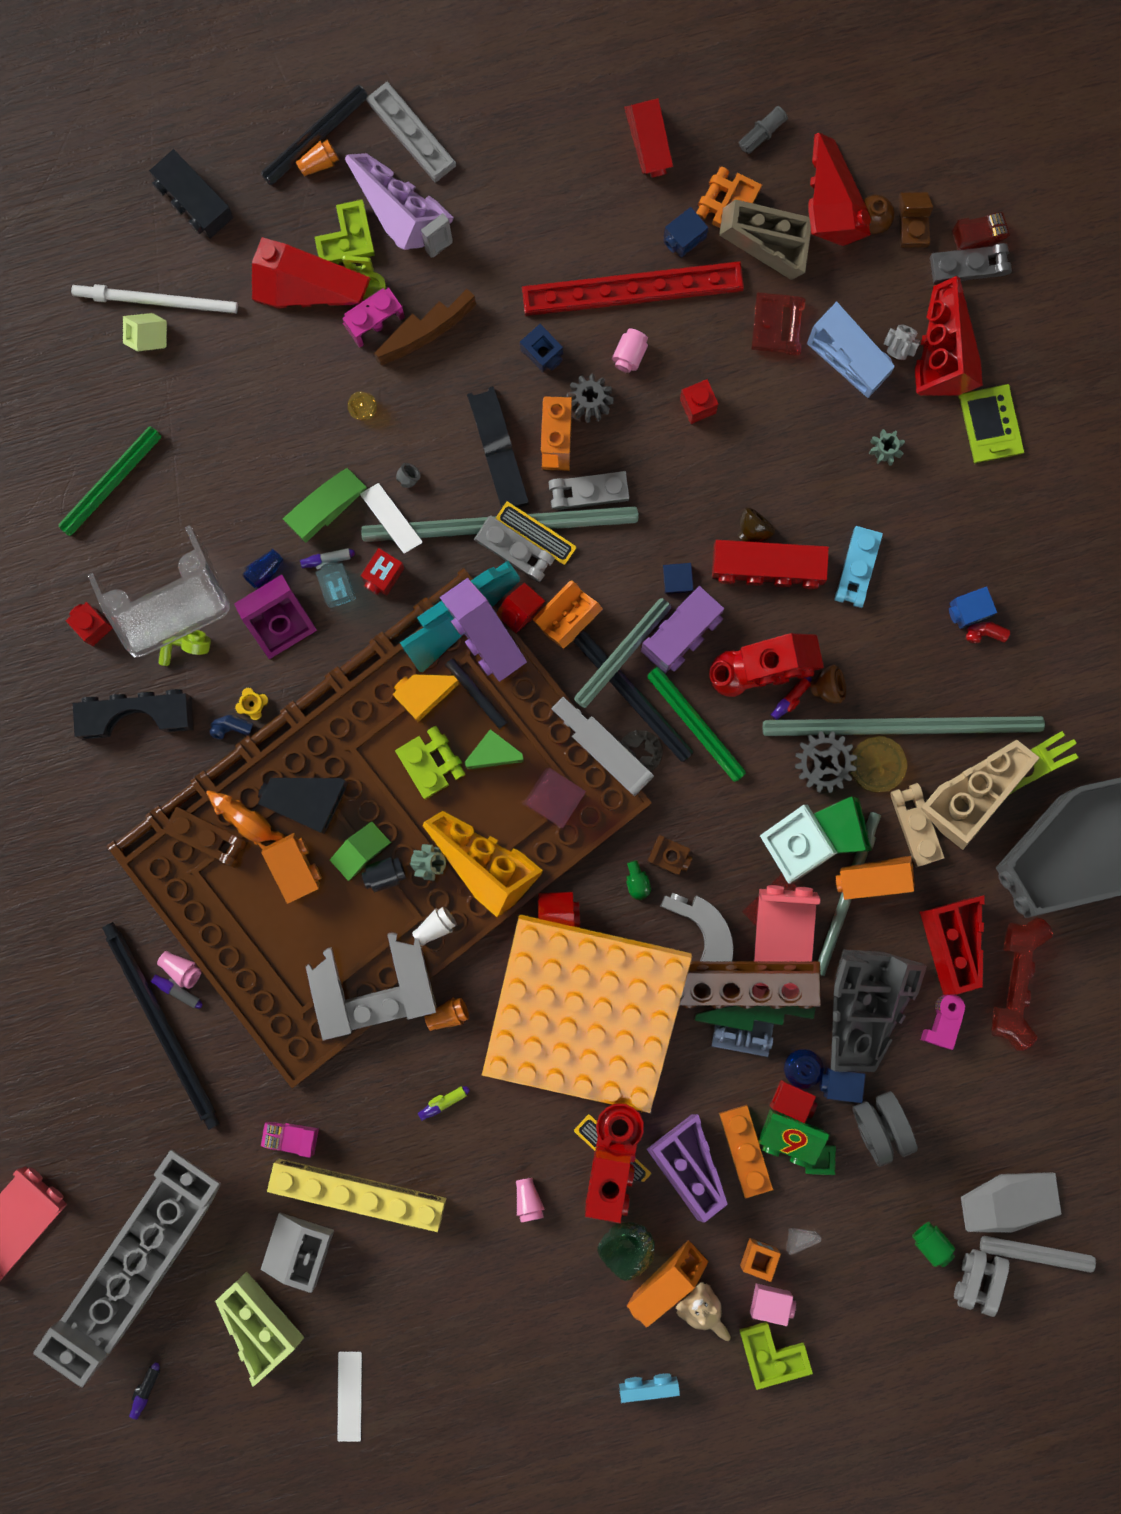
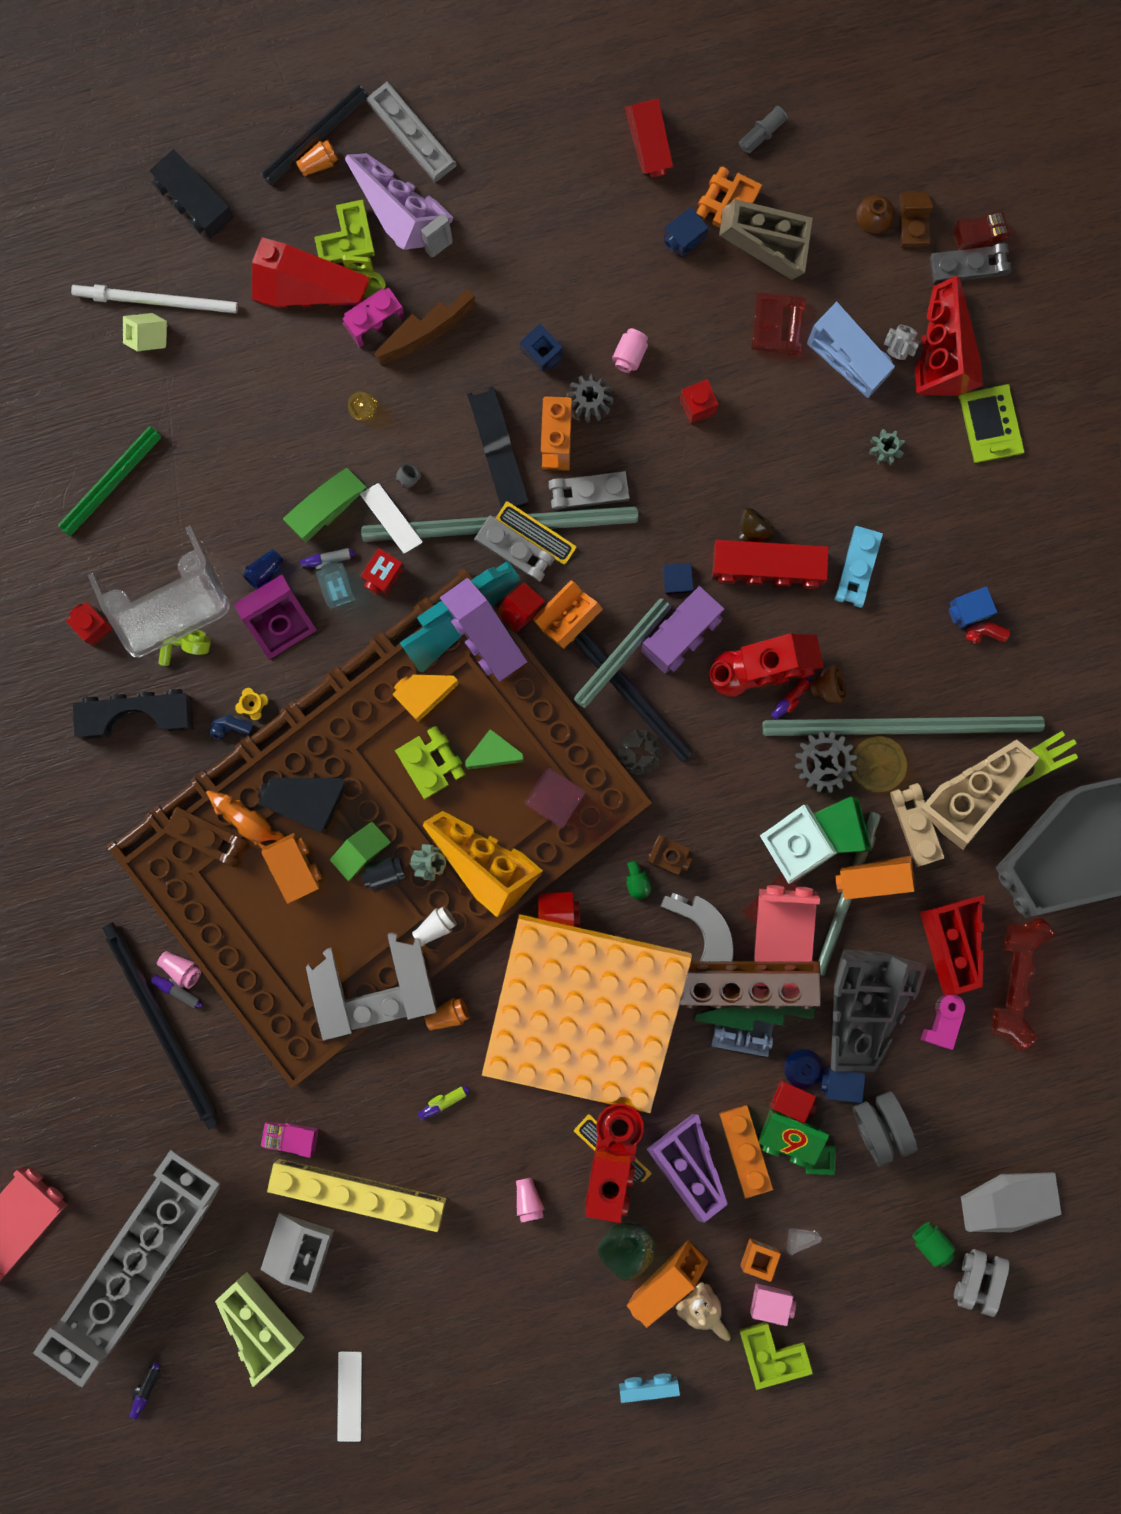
black bar [445,658,508,730] -> none
red tile [522,261,744,316] -> none
light grey piece [551,697,654,797] -> none
green axle [647,667,746,782] -> none
red wedge [808,133,871,246] -> none
light grey axle [980,1236,1096,1273] -> none

